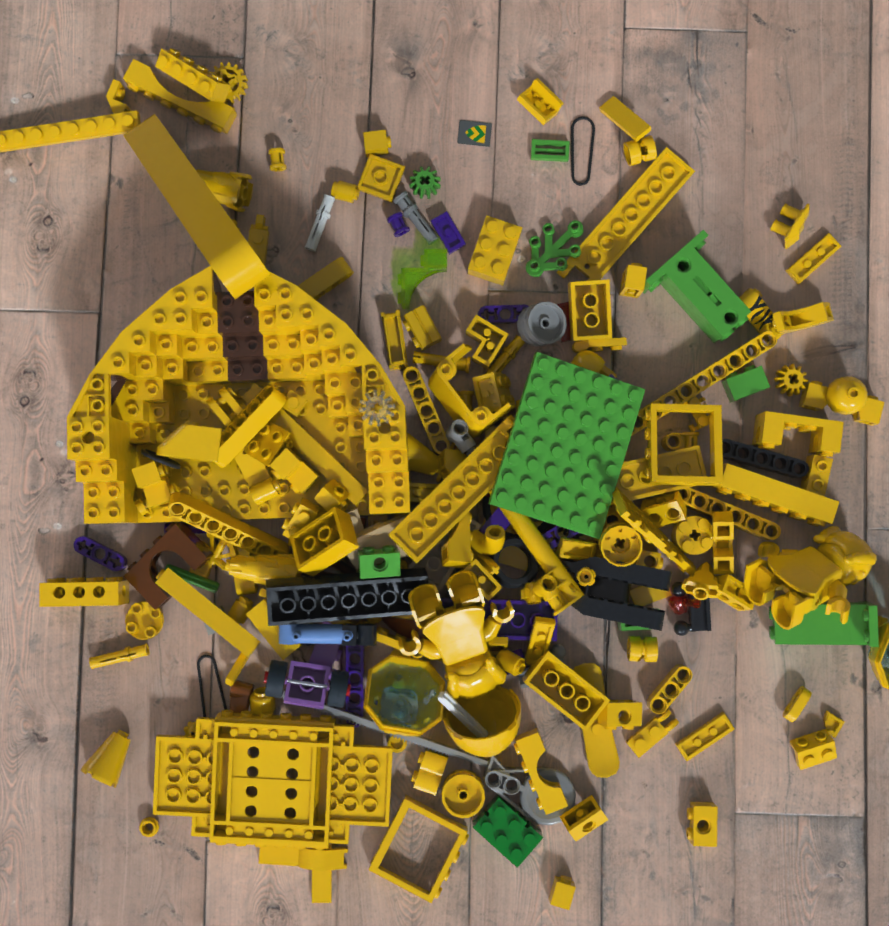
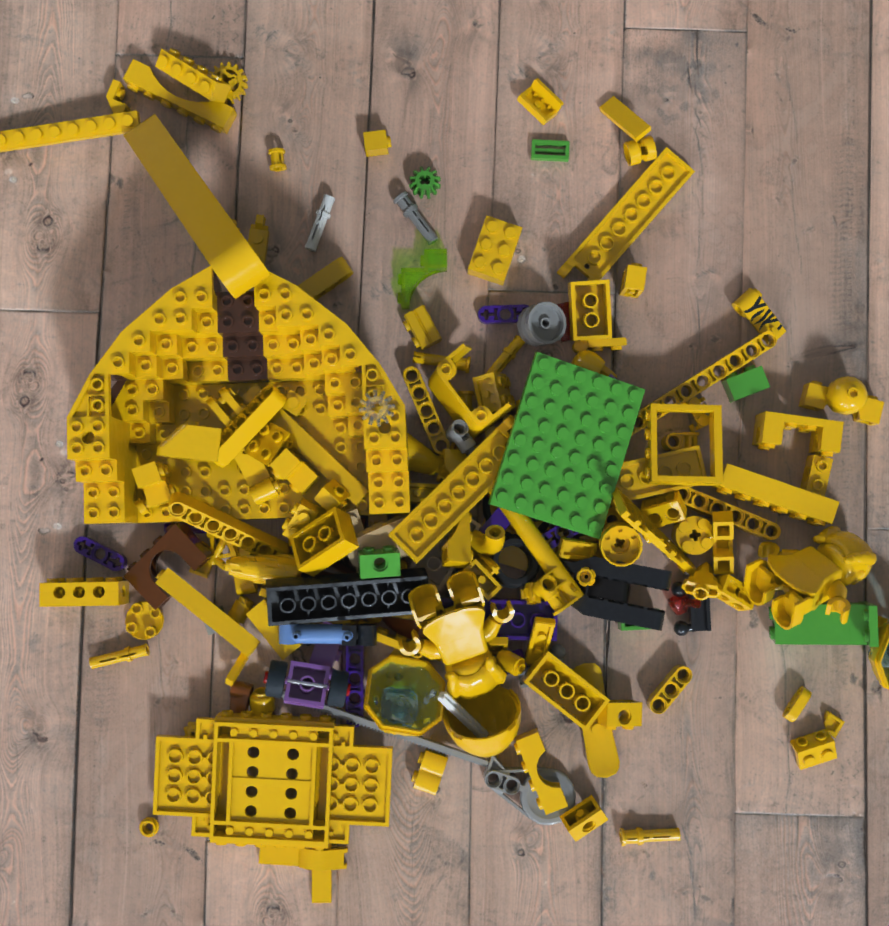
yellow cone [80,729,131,788] -> none
black tyre [141,449,181,469] -> none
bright green axle [164,564,220,593] -> none
yellow cone [196,169,253,212] -> none
black piece [197,655,227,717] -> none
yellow brick [331,180,360,203] -> none
yellow plate [357,153,405,203] -> none
yellow window [368,794,469,903] -> none
yellow container [381,310,408,371] -> none
dark purple bush [387,212,410,237] -> none
yellow tile [387,735,407,753] -> none
dark purple plate [430,211,466,255] -> none
yellow wheel [442,769,485,818] -> none
dark grey sticker [457,120,492,147] -> none
yellow brick [466,315,509,370] -> none
green piece [472,794,543,868] -> none
bright green plant [526,220,584,277] -> none
yellow brick [549,875,576,910] -> none
black piece [571,117,595,186] -> none
yellow hinge [626,709,679,758] -> none
yellow wheel [627,636,658,662] -> none
yellow tile [630,586,672,606] -> none
yellow brick [633,550,663,569] -> none
bright green brick [643,230,752,343] -> none
yellow tile [675,712,735,761] -> none
yellow brick [686,802,718,847] -> none
black beam [722,439,809,478] -> none
yellow connector [770,203,810,249] -> none
yellow arch [772,302,834,334] -> none
yellow gear [774,364,808,397] -> none
yellow tile [786,233,842,285] -> none
none -> yellow pin [619,827,681,846]

